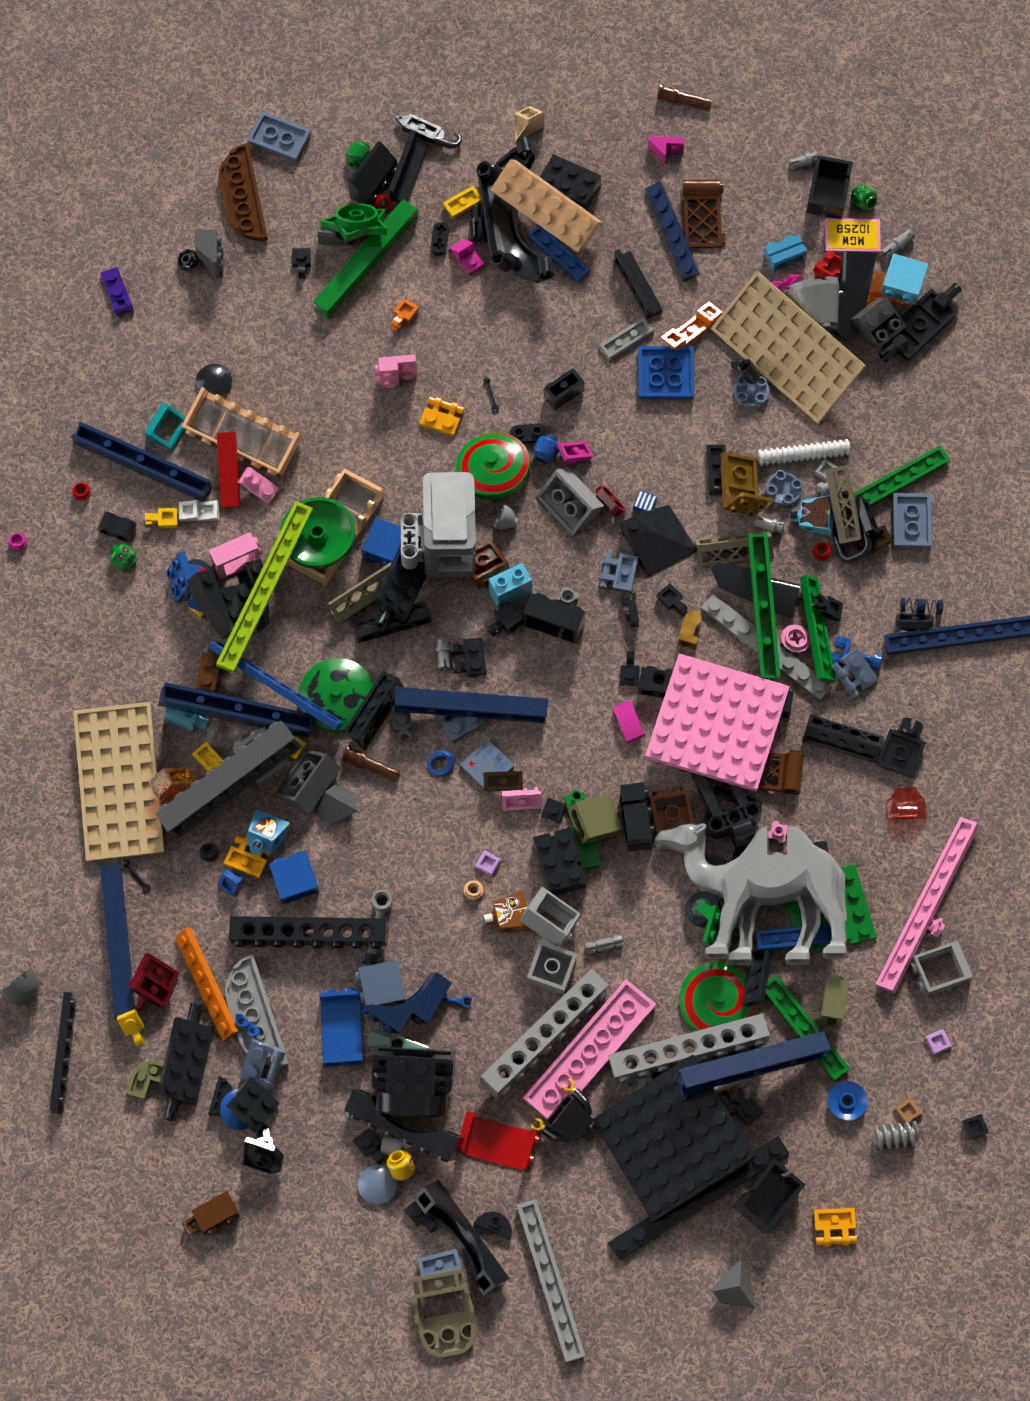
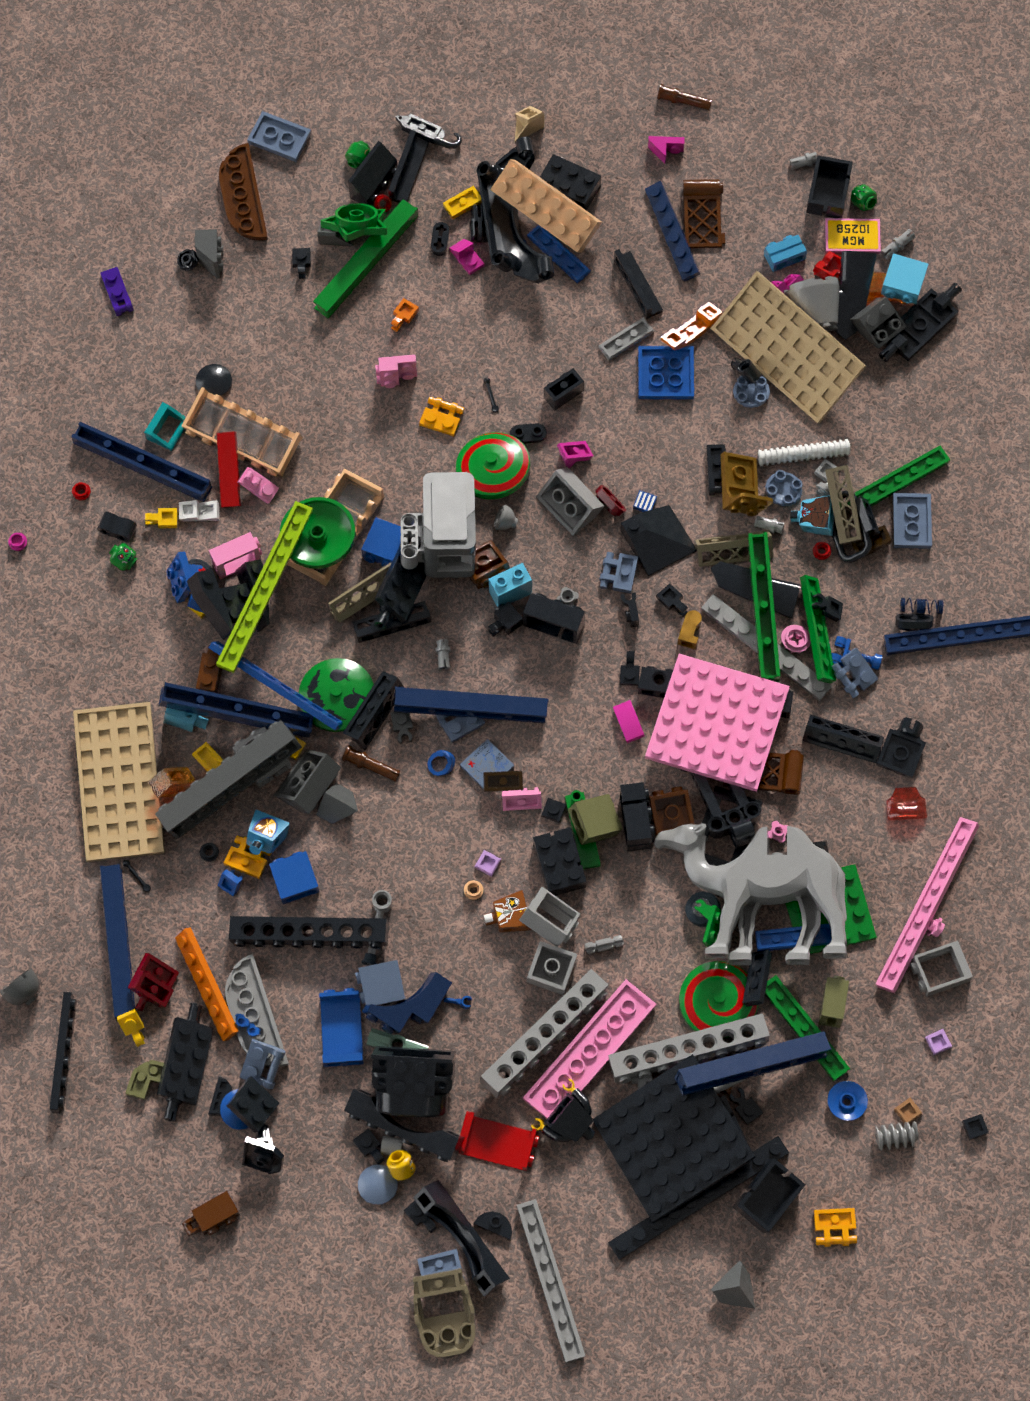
black plate [450,637,487,677] -> none
blue head [533,434,559,464] -> none

